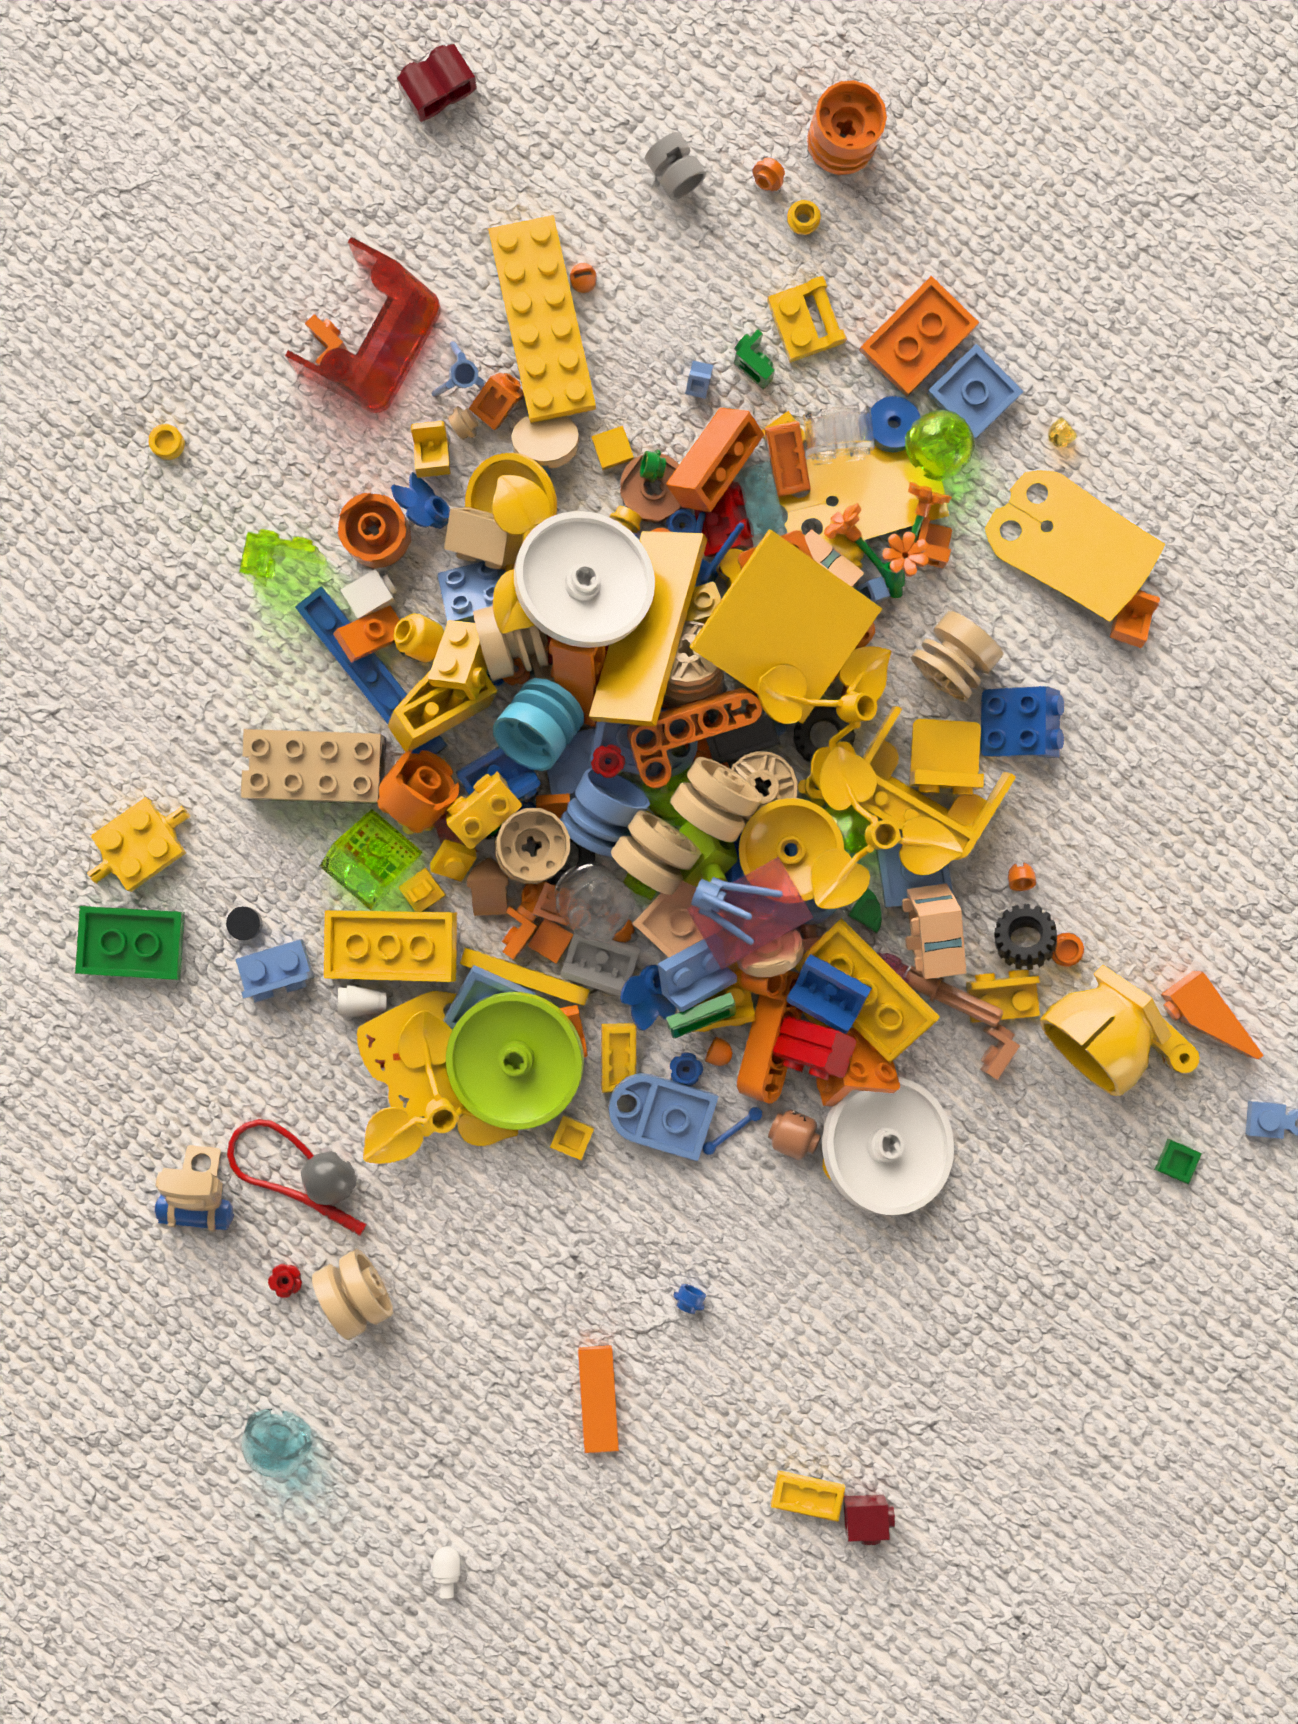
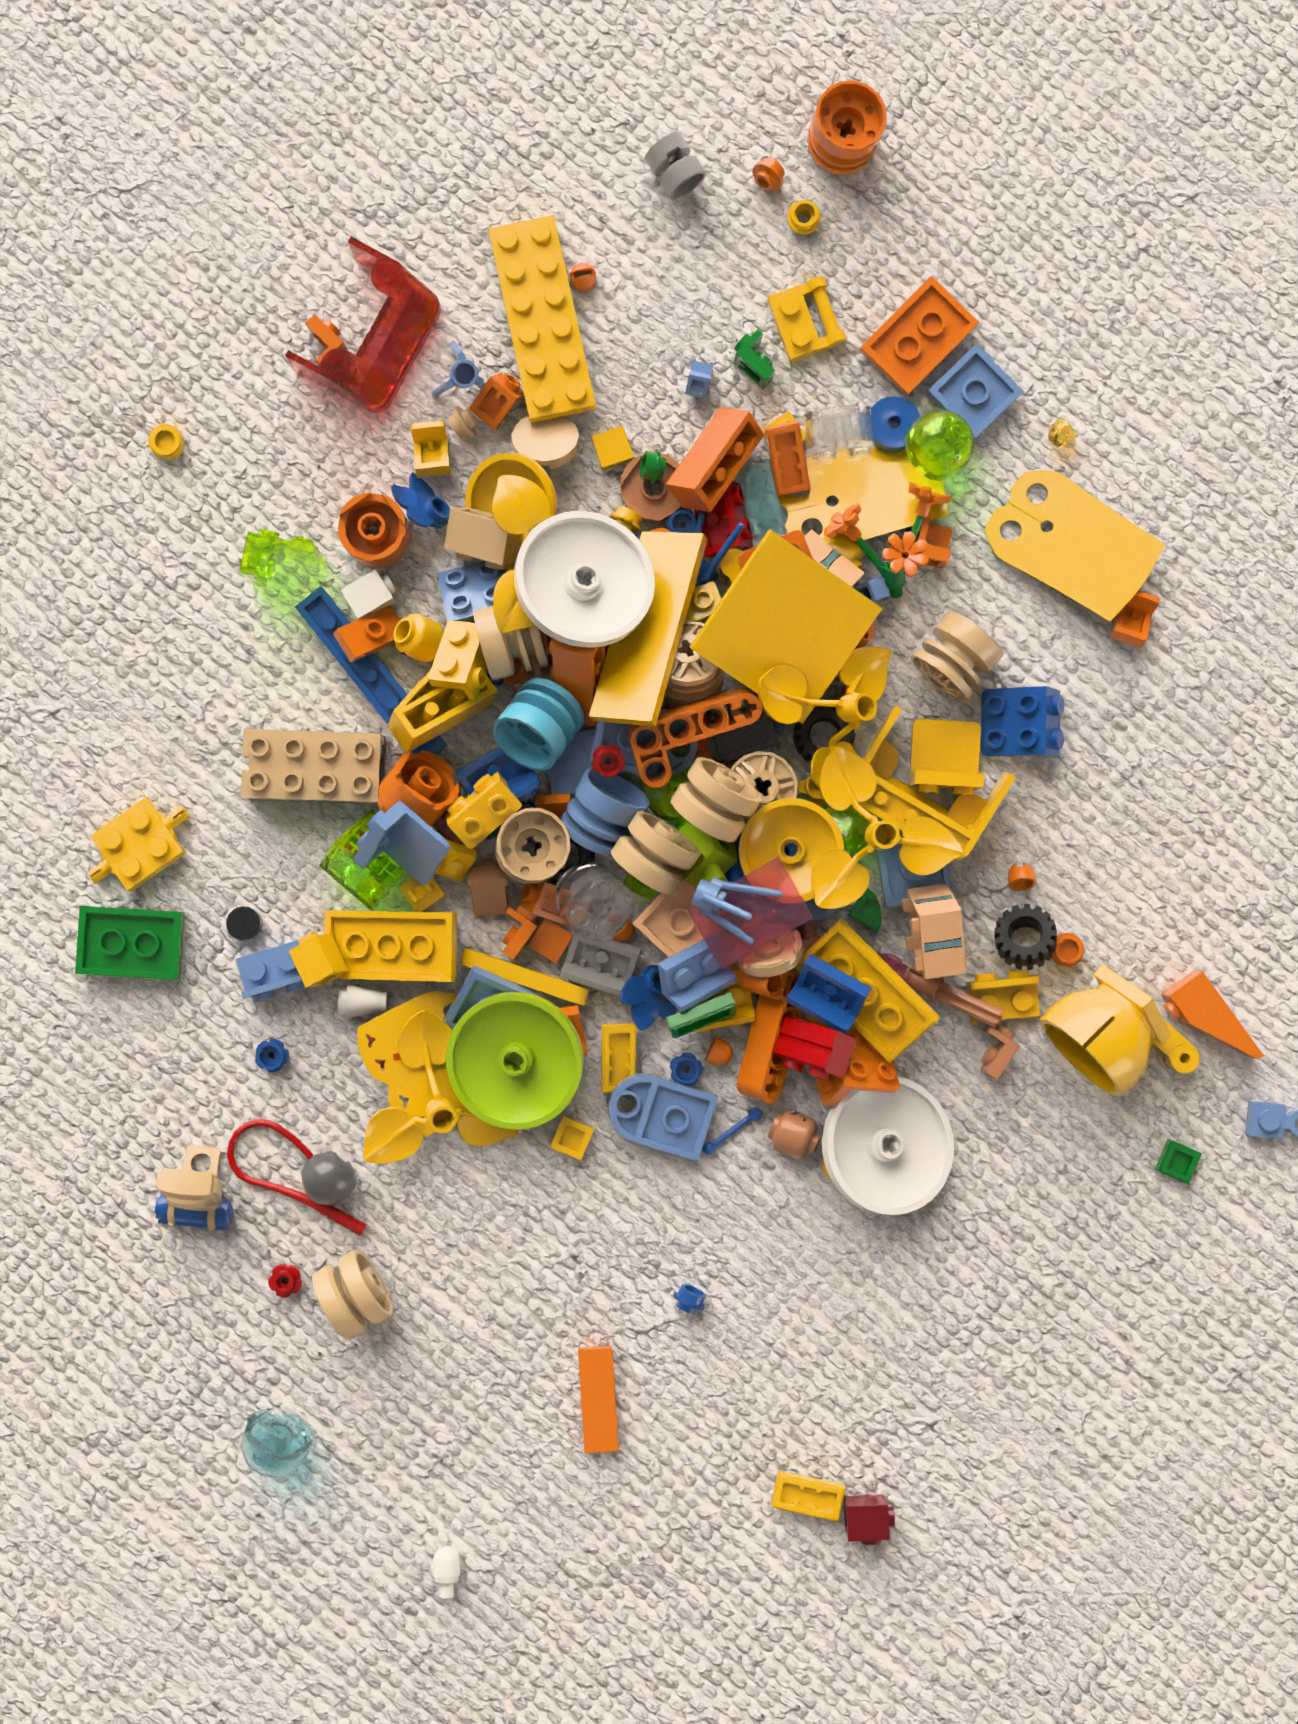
dark red brick [397,44,477,122] -> none
none -> blue plate [255,1039,289,1072]
none -> yellow brick [289,932,349,988]
none -> medium blue bracket [353,800,451,885]

